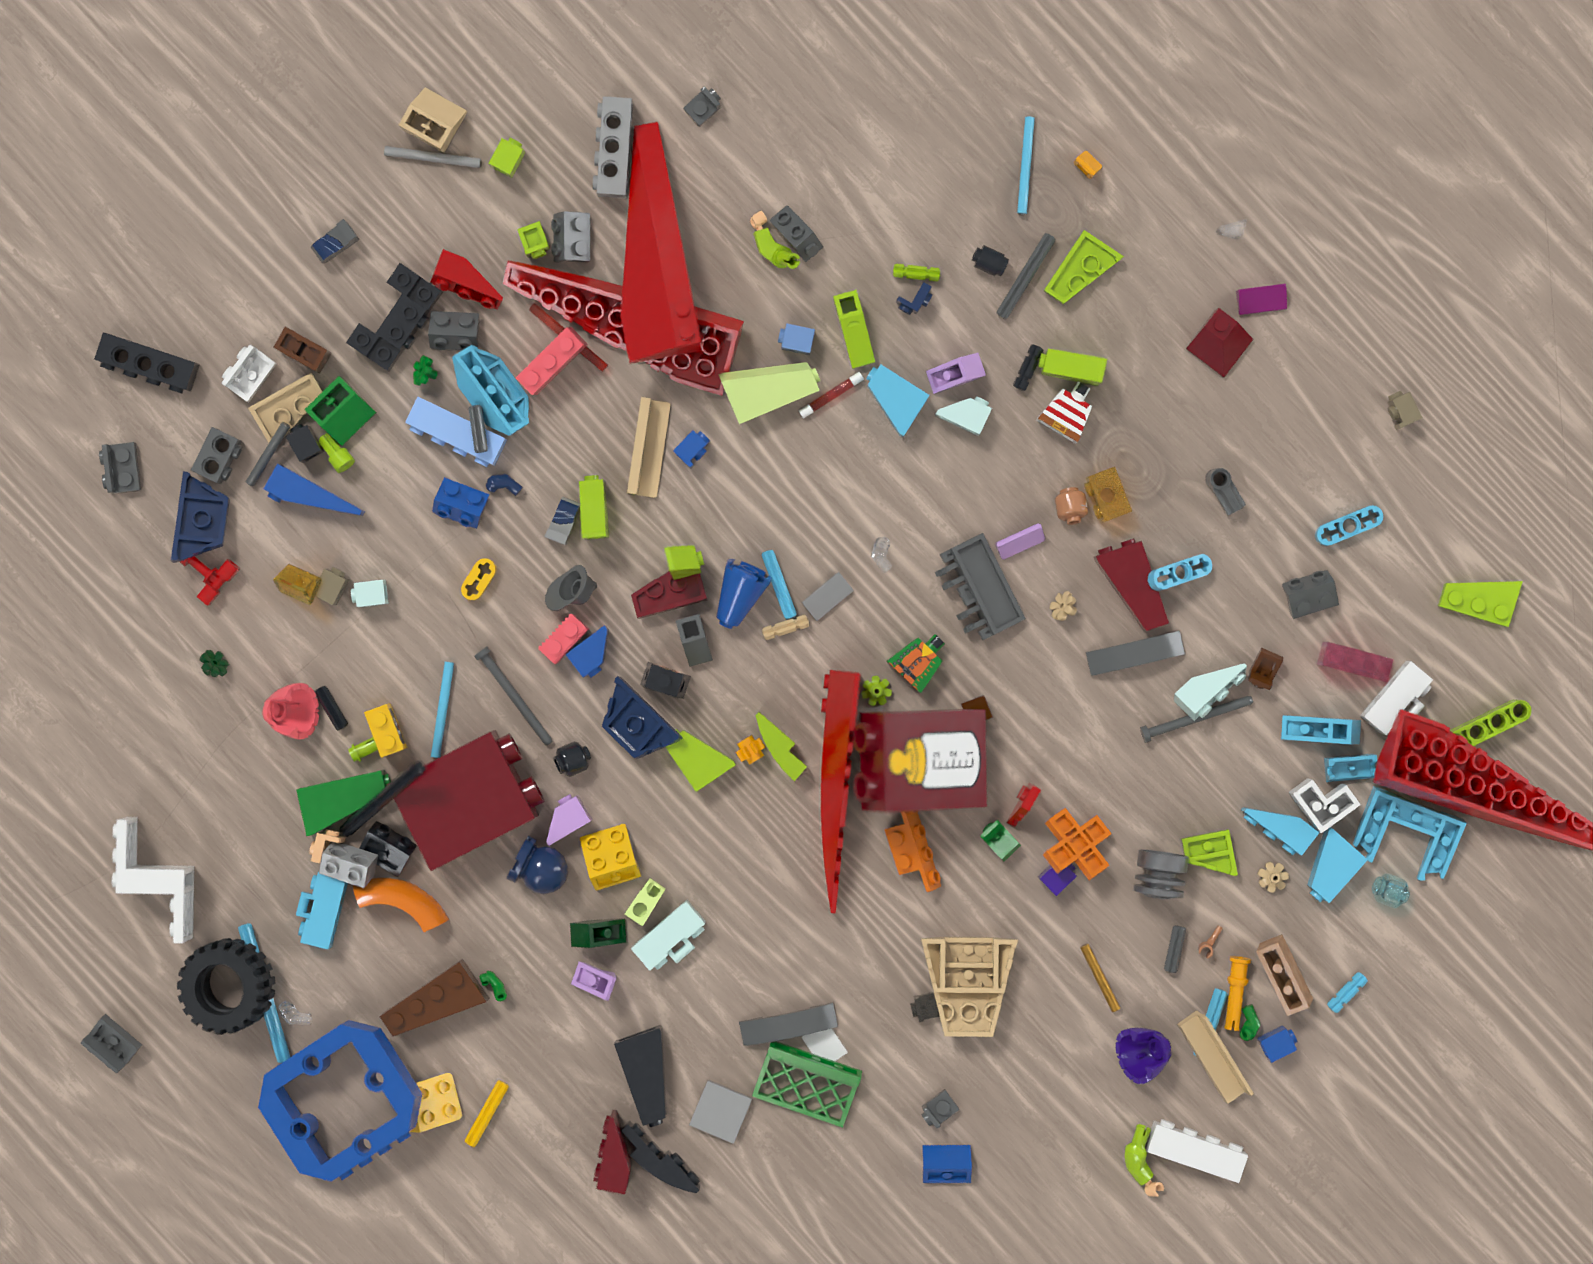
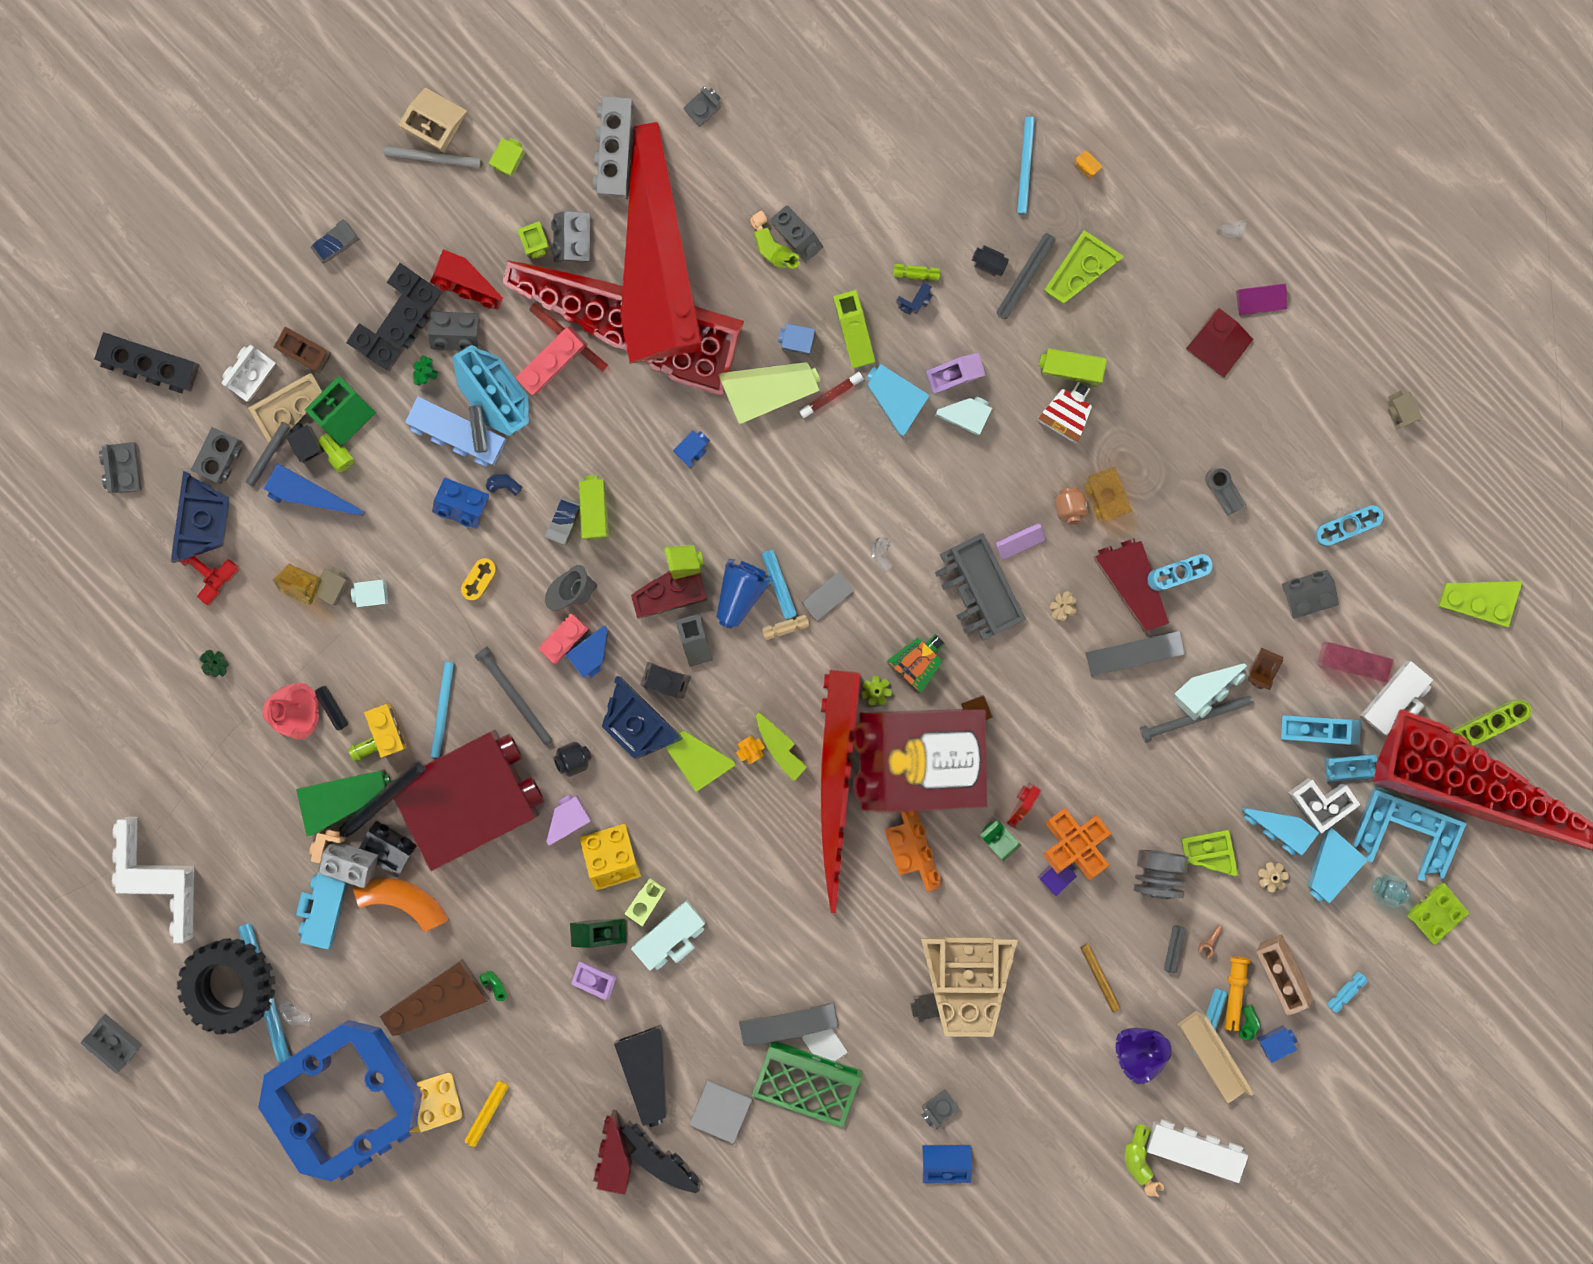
dark blue tile [507,836,568,895] -> none
tan panel [627,397,671,498] -> none
black axle [1013,344,1043,391] -> none
none -> lime hinge [1407,883,1469,946]

